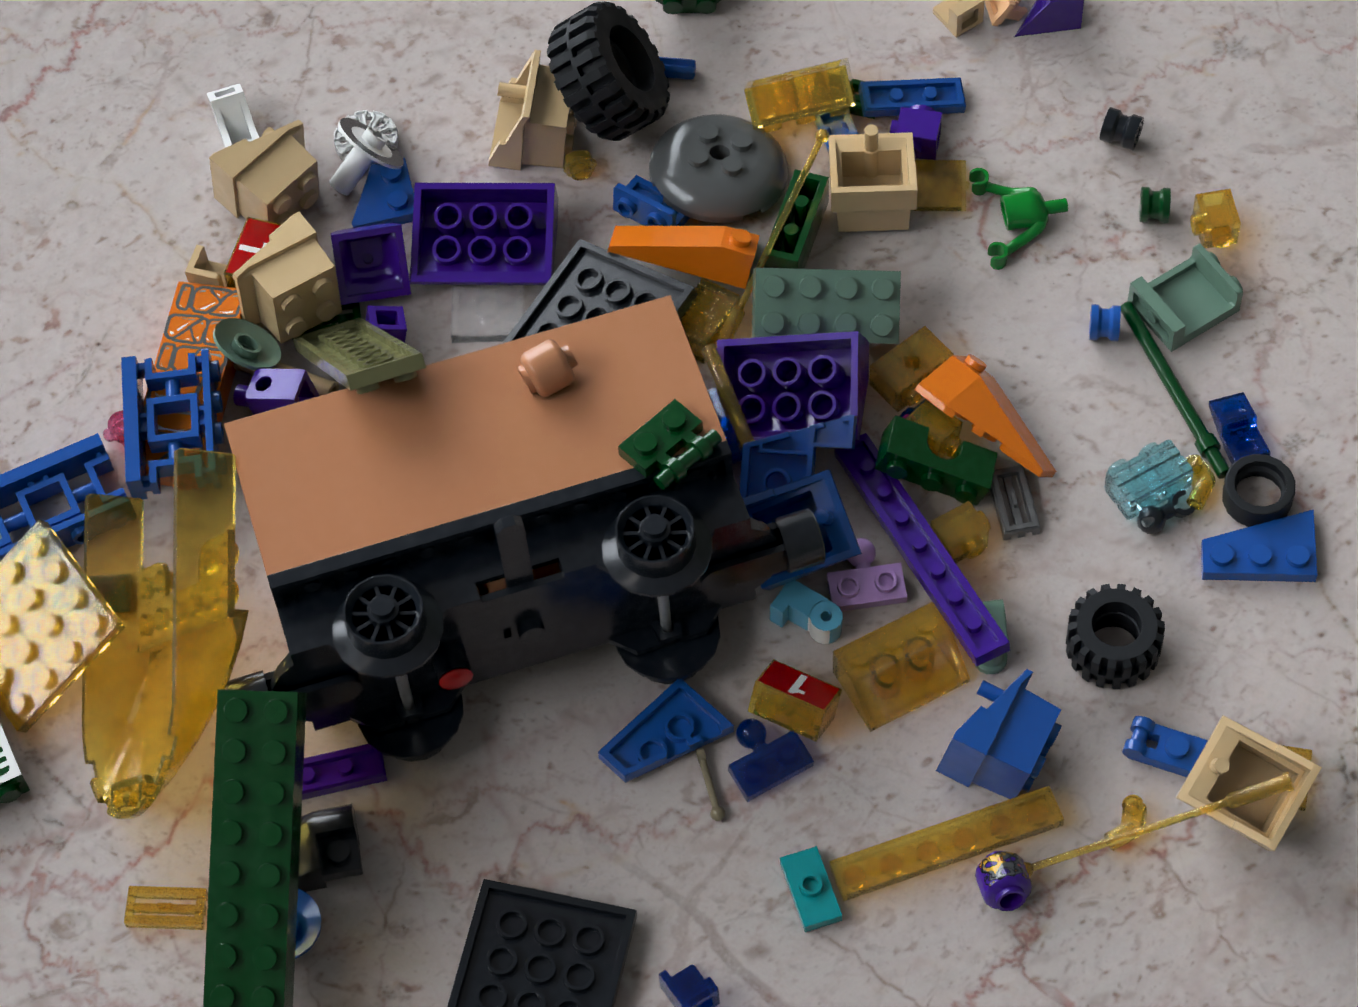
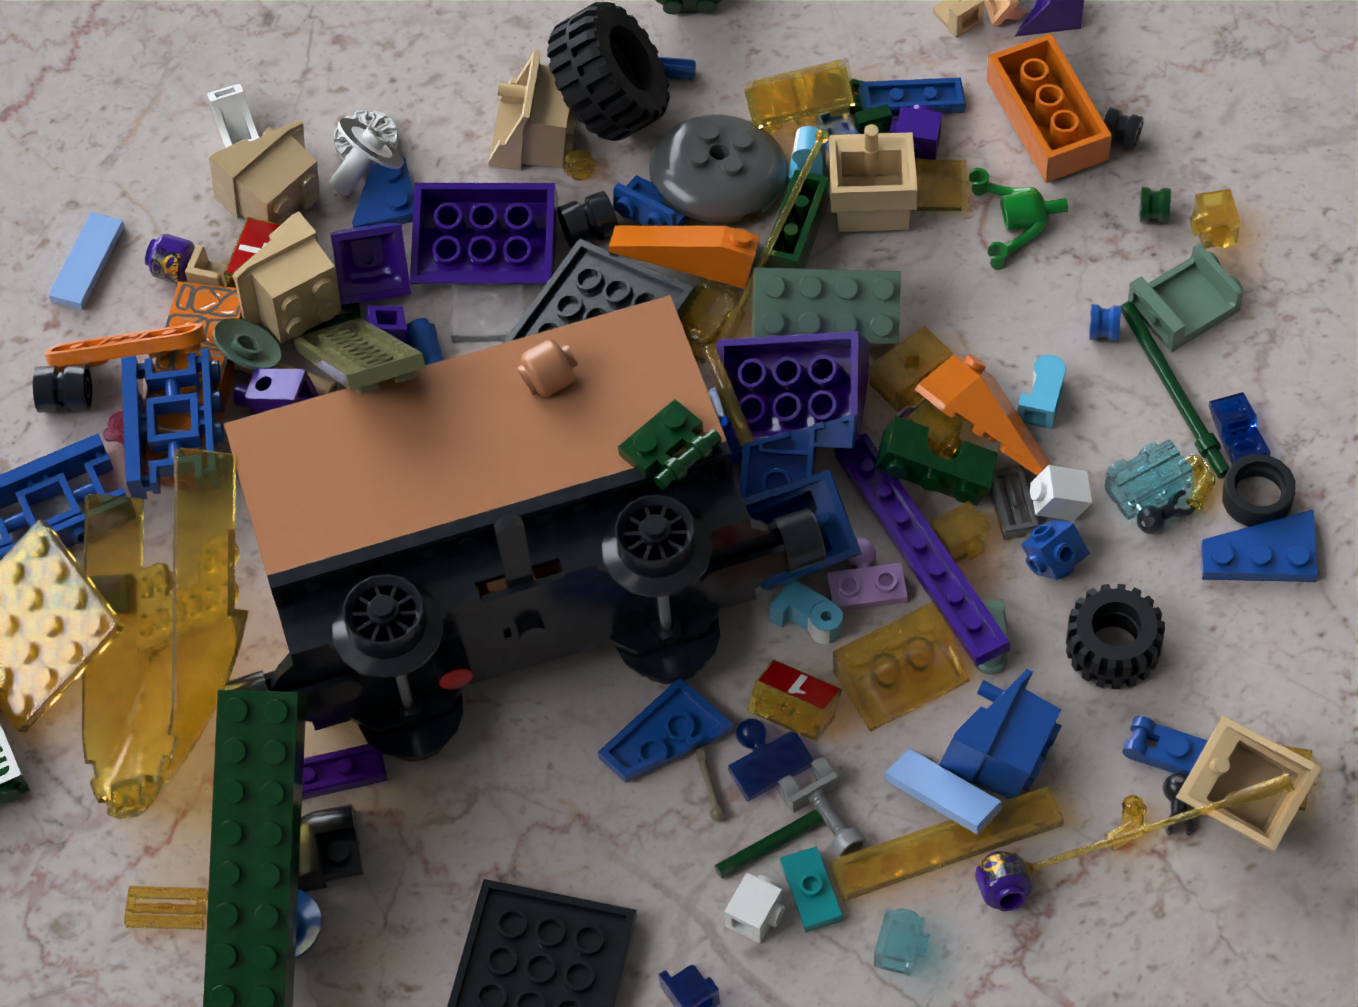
none -> black wheel [32,365,93,413]
none -> orange piece [44,323,206,371]
none -> light blue tile [48,212,125,310]
none -> dark purple head [145,234,195,283]
none -> blue cone [405,318,445,365]
none -> black wheel [557,191,619,249]
none -> dark green bar [714,809,823,879]
none -> white brick [724,872,785,944]
none -> light grey bar [777,756,866,859]
none -> medium azure leg [788,126,827,186]
none -> dark green plate [855,104,892,134]
none -> clear light blue brick [874,908,930,976]
none -> light blue tile [885,748,1002,835]
none -> orange brick [987,33,1112,183]
none -> medium azure leg [1017,355,1065,429]
none -> blue brick [1021,519,1090,580]
none -> white brick [1030,465,1092,521]
none -> black arm [1163,773,1194,835]

